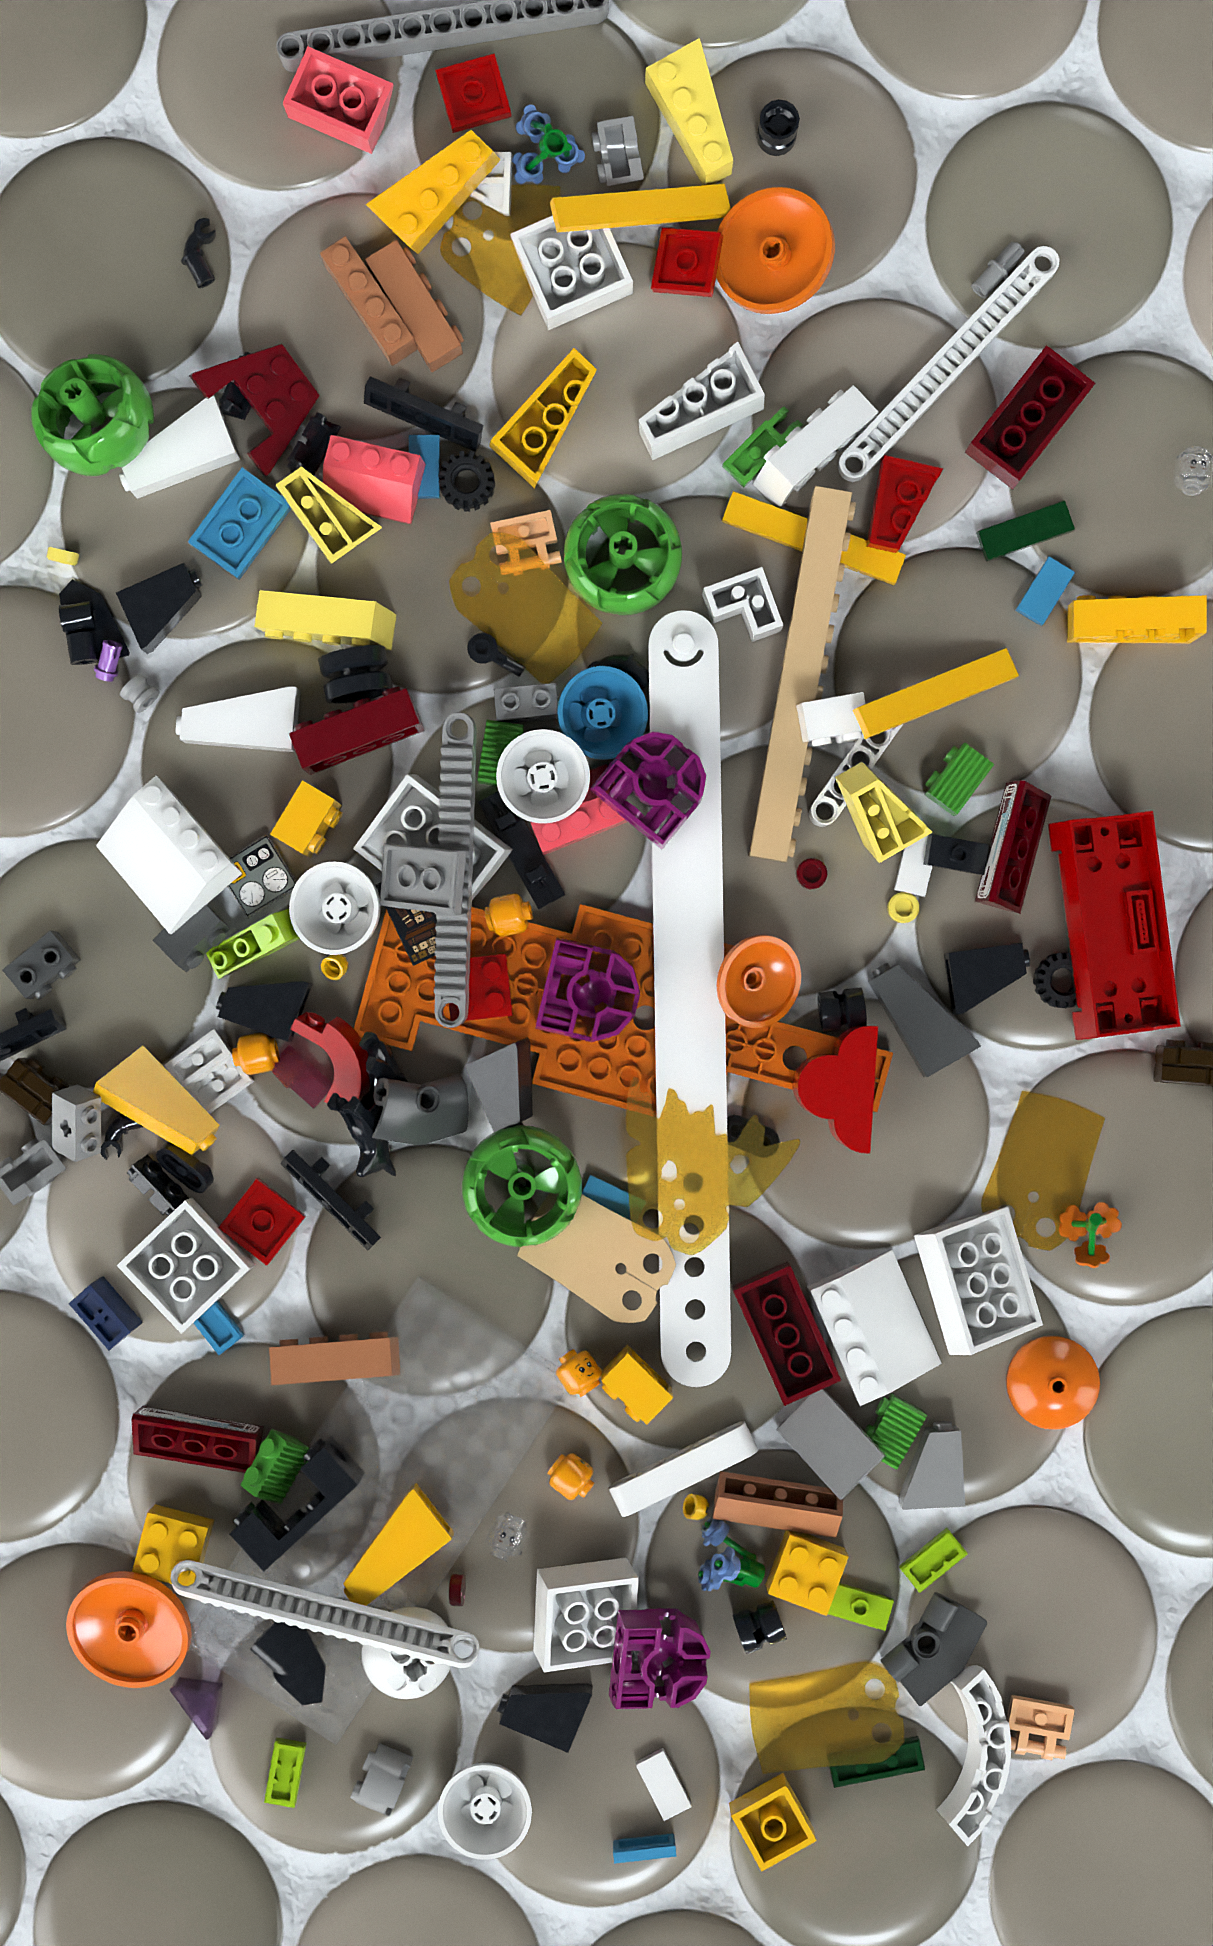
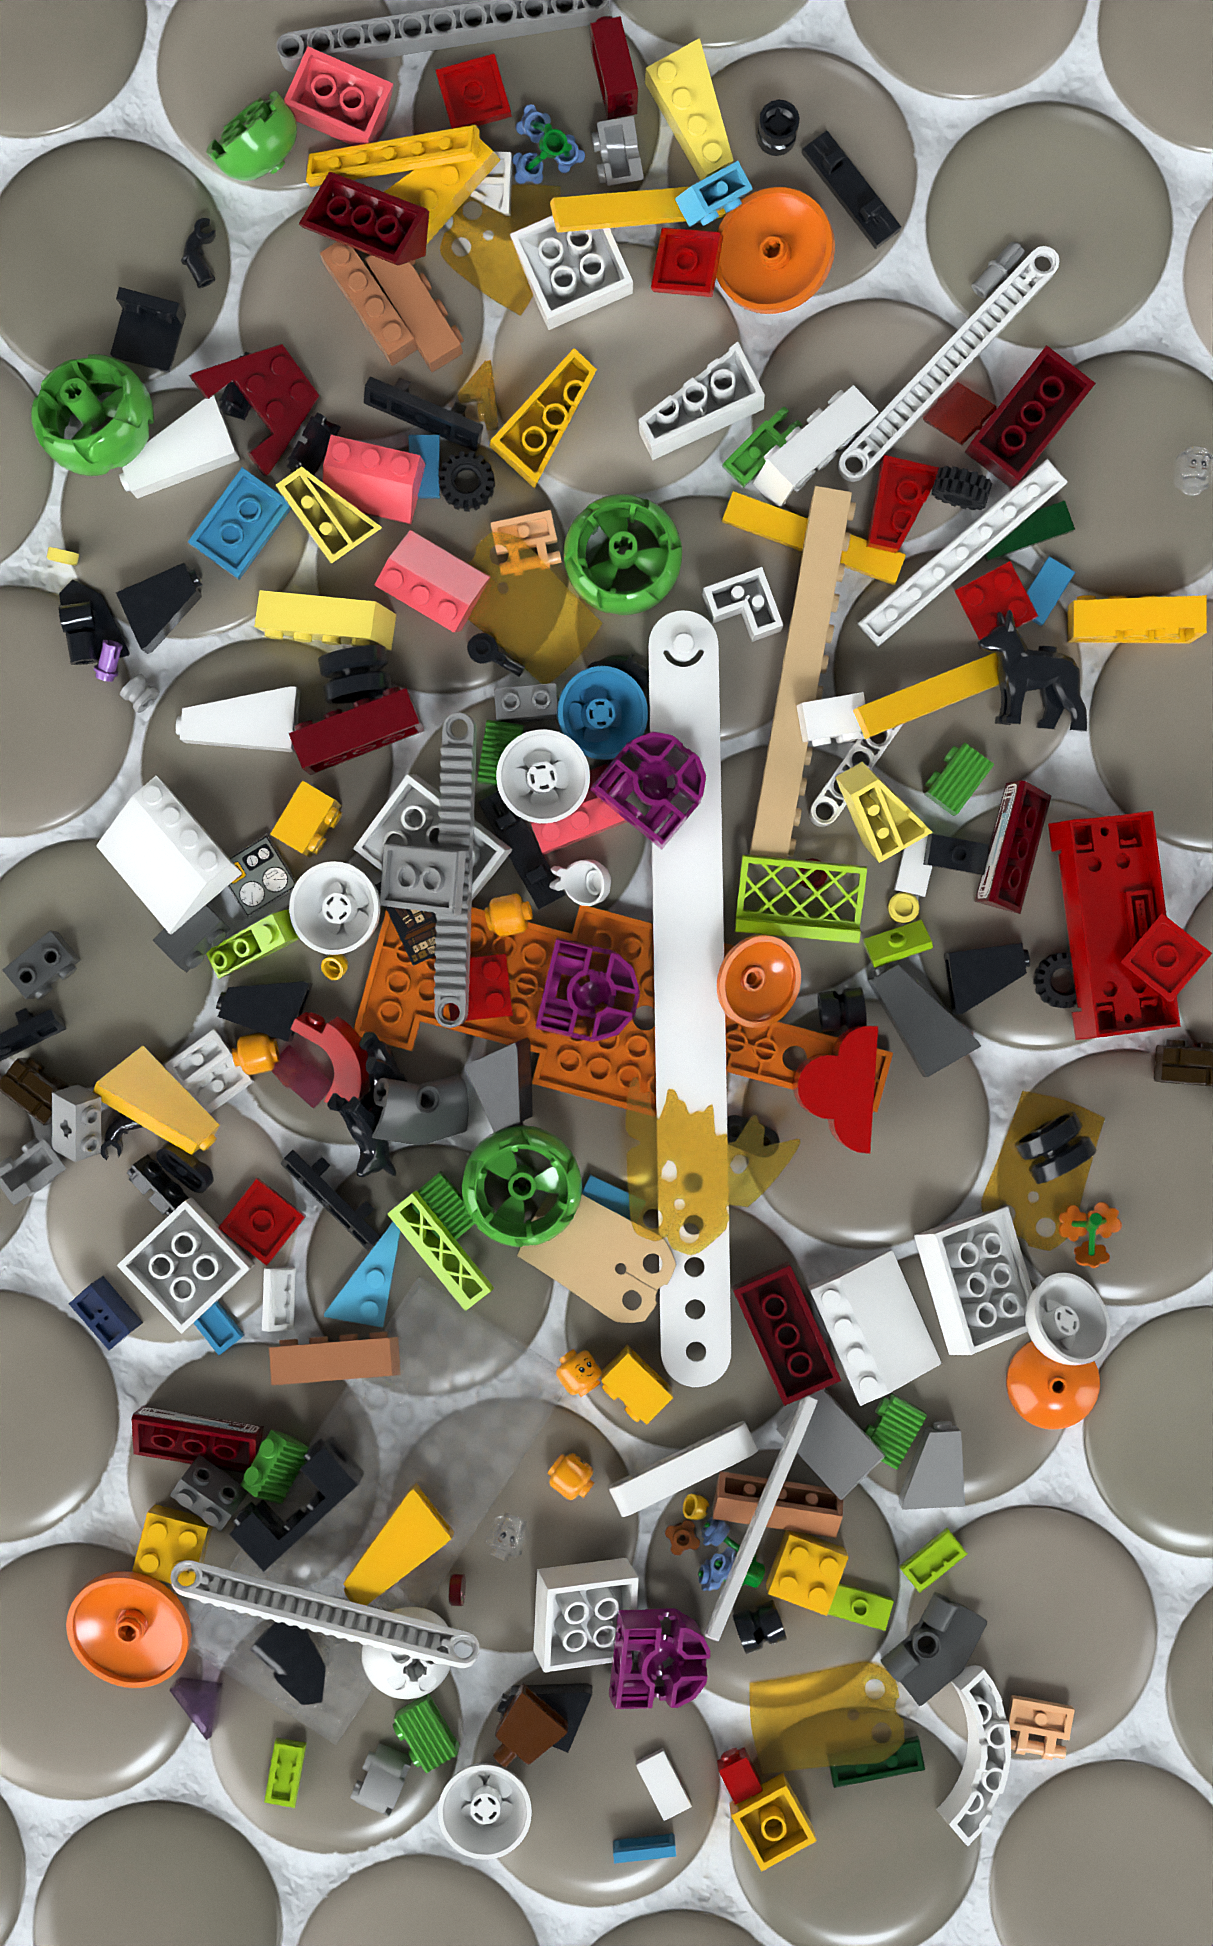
none -> black bracket [110,287,186,373]
none -> dark grey brick [170,1454,248,1532]
none -> bright green cylinder [206,91,297,181]
none -> white plate [262,1266,296,1332]
none -> dark red slope [299,171,429,266]
none -> yellow tile [306,125,480,187]
none -> medium azure wing [324,1222,401,1328]
none -> coral slope [374,530,491,633]
none -> fence [387,1191,494,1311]
none -> bright green brick [393,1693,460,1773]
none -> bright green brick [411,1171,475,1240]
none -> clear yellow slope [458,360,499,431]
none -> reddish brown torso [493,1683,568,1767]
none -> white piece [549,859,611,906]
none -> dark red window [590,16,638,120]
none -> dark orange plate [665,1520,700,1556]
none -> medium azure brick [675,161,753,227]
none -> white tile [704,1396,818,1641]
none -> red brick [717,1747,763,1805]
none -> lime fence [734,854,867,943]
none -> black hinge [802,130,901,249]
none -> white tile [858,459,1068,648]
none -> lime plate [863,919,933,968]
none -> clear red piece [923,382,997,445]
none -> black tyre [931,466,992,510]
none -> red plate [955,561,1039,640]
none -> black animal [978,610,1087,732]
none -> black wheel [1014,1112,1097,1184]
none -> white piece [1025,1273,1110,1365]
none -> red plate [1120,913,1212,1002]

